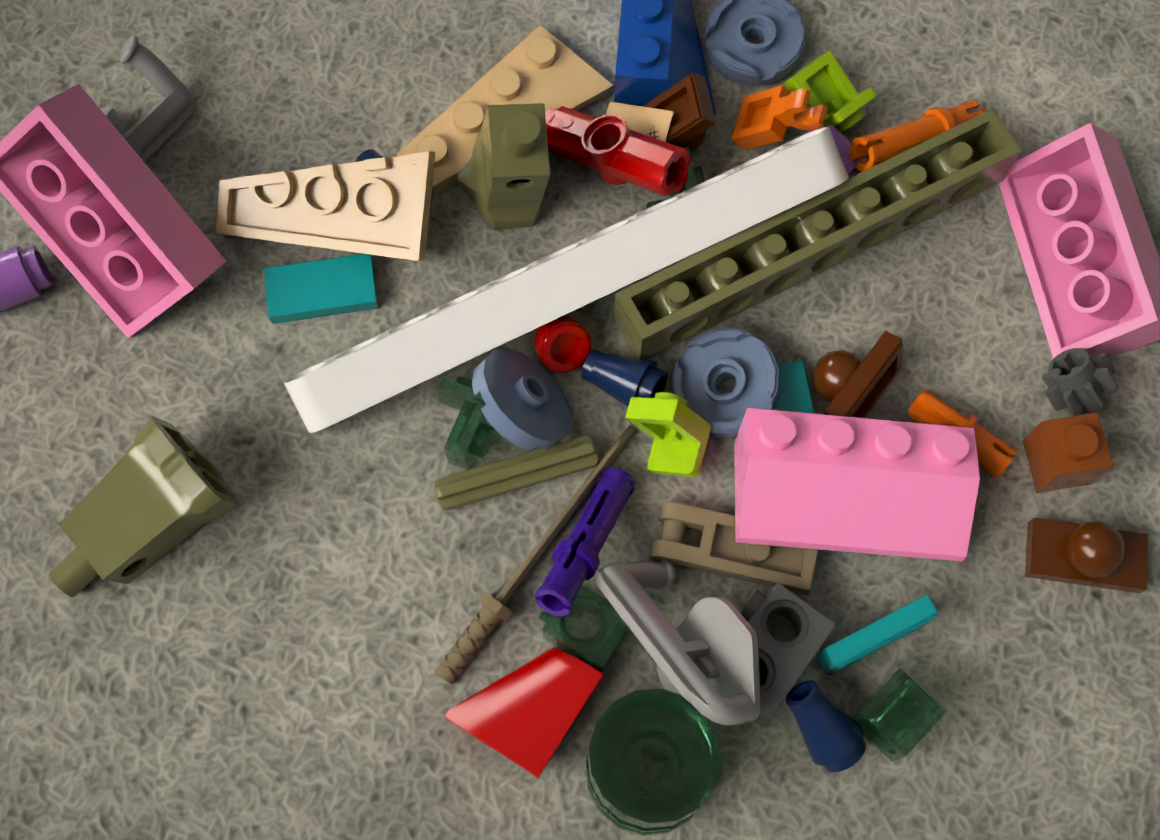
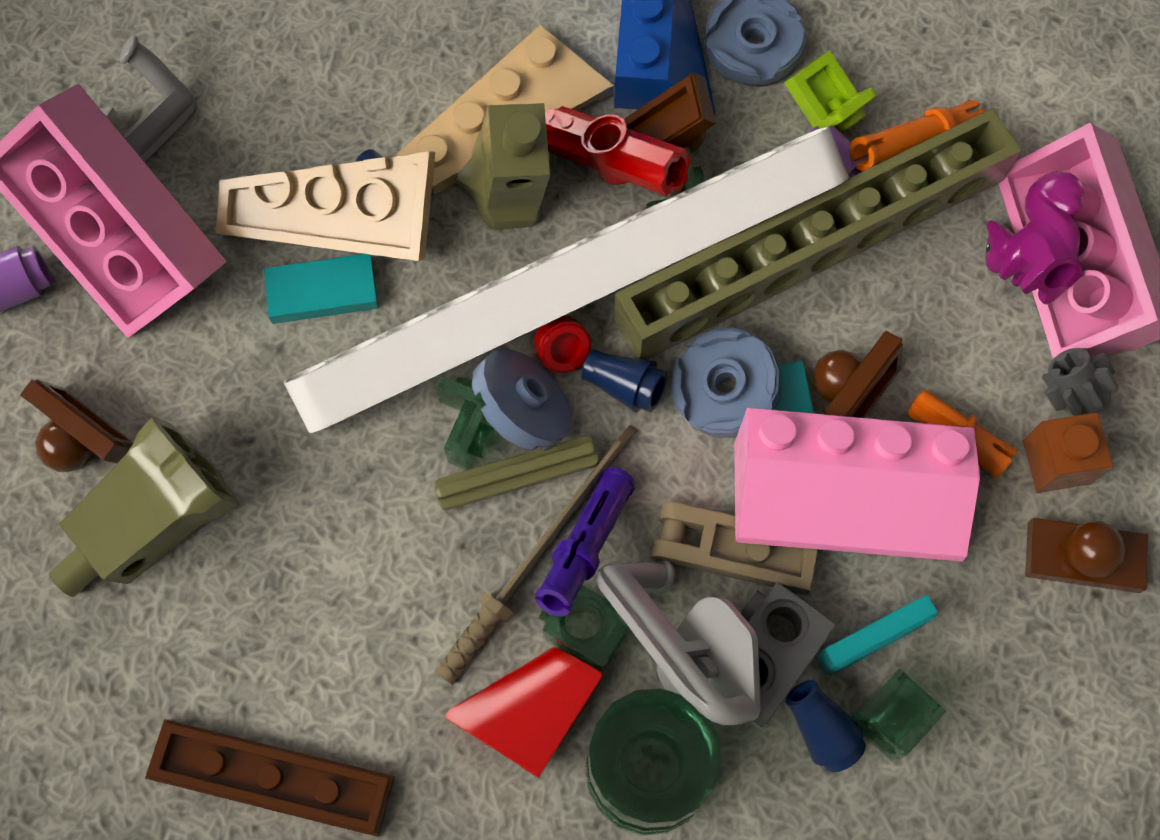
tan sticker [606,102,674,142] -> none
lime bracket [625,392,711,478] -> none
orange plate [731,85,827,150] -> none
none -> reddish brown tile [20,379,133,472]
none -> reddish brown tile [145,719,395,837]
none -> magenta animal [985,171,1084,305]

